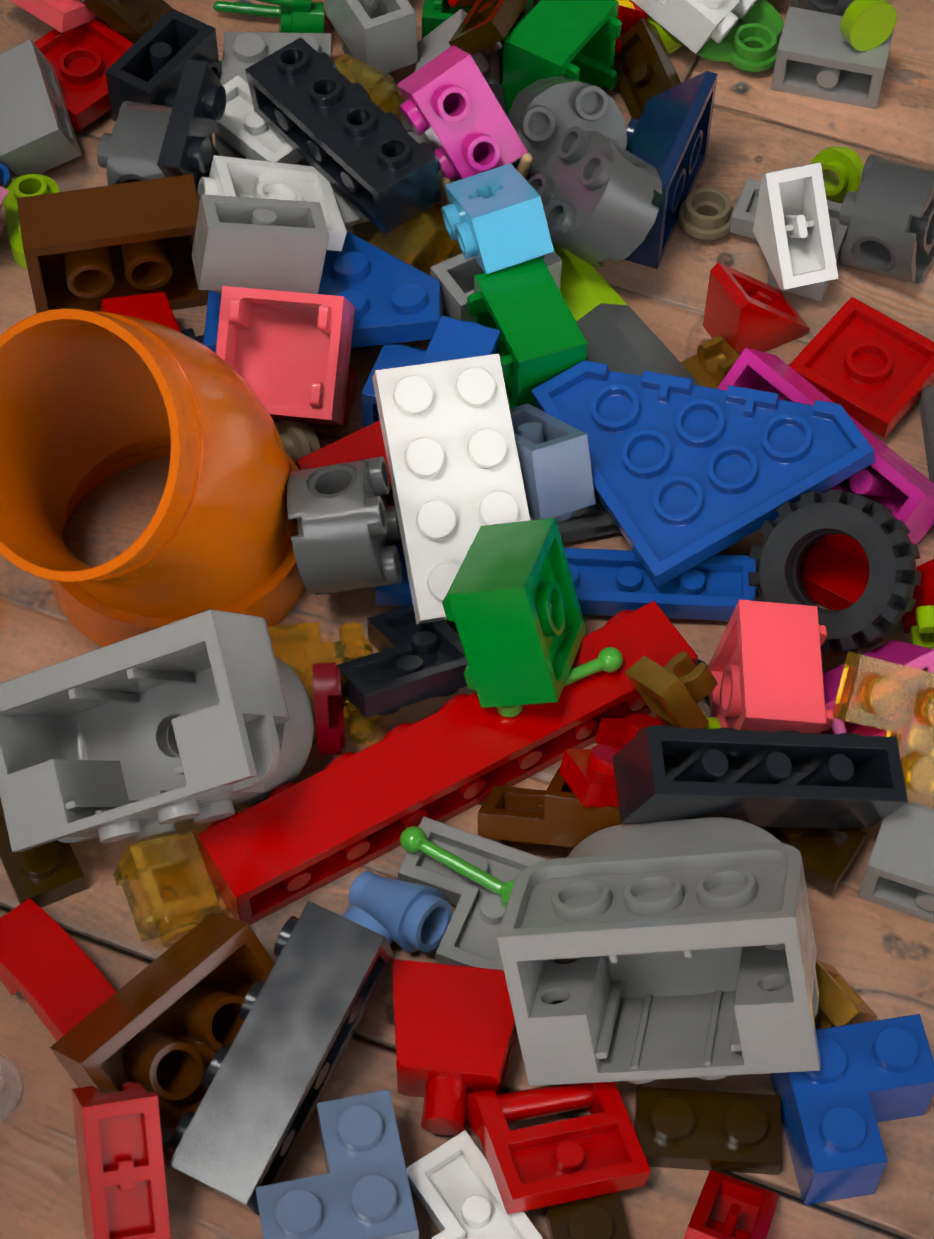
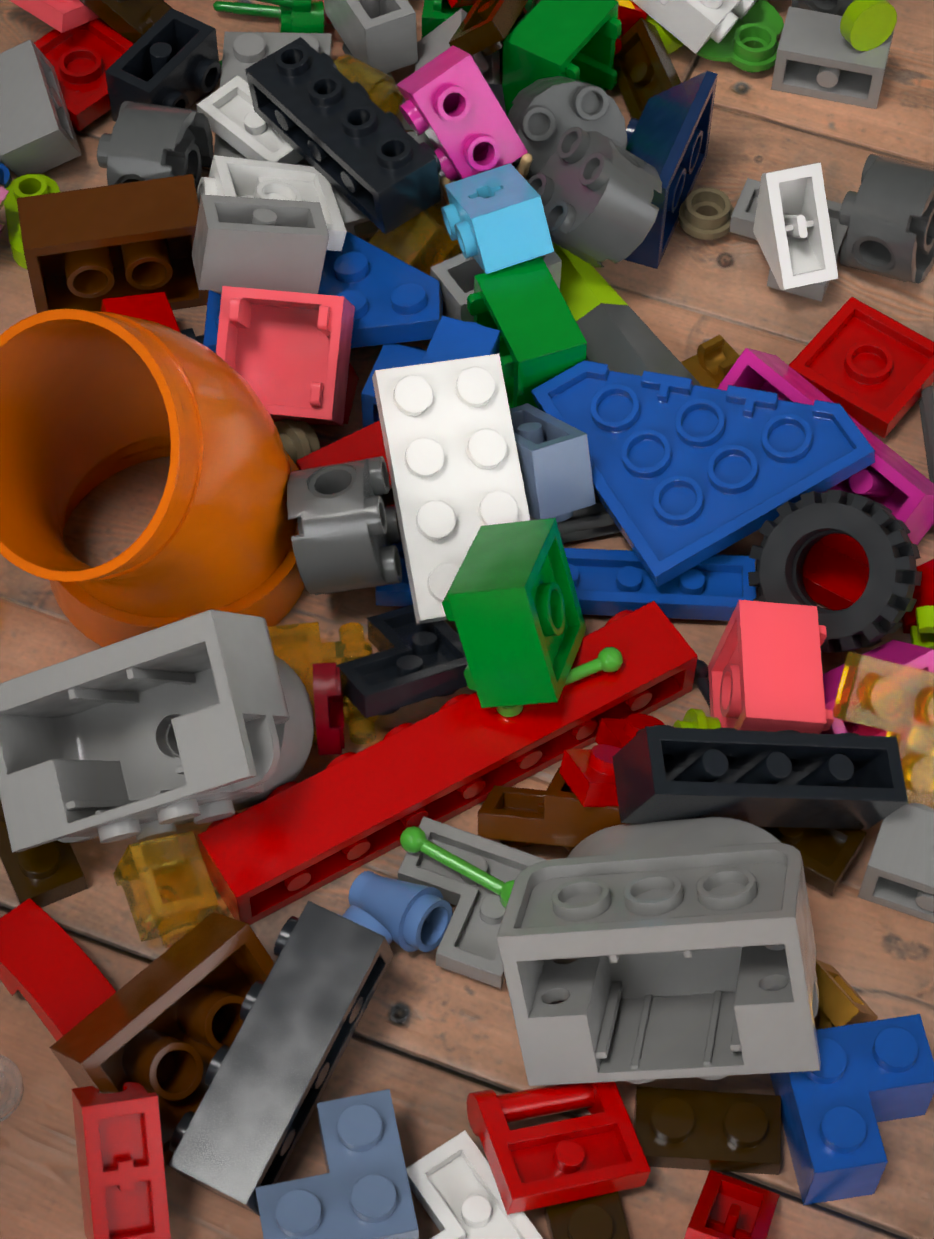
black plate [157,59,226,193] -> none
red torso [392,959,518,1135] -> none
pearl gold tile [625,651,718,729] -> none
red slope [703,262,810,355] -> none
lime plate [811,146,864,202] -> none

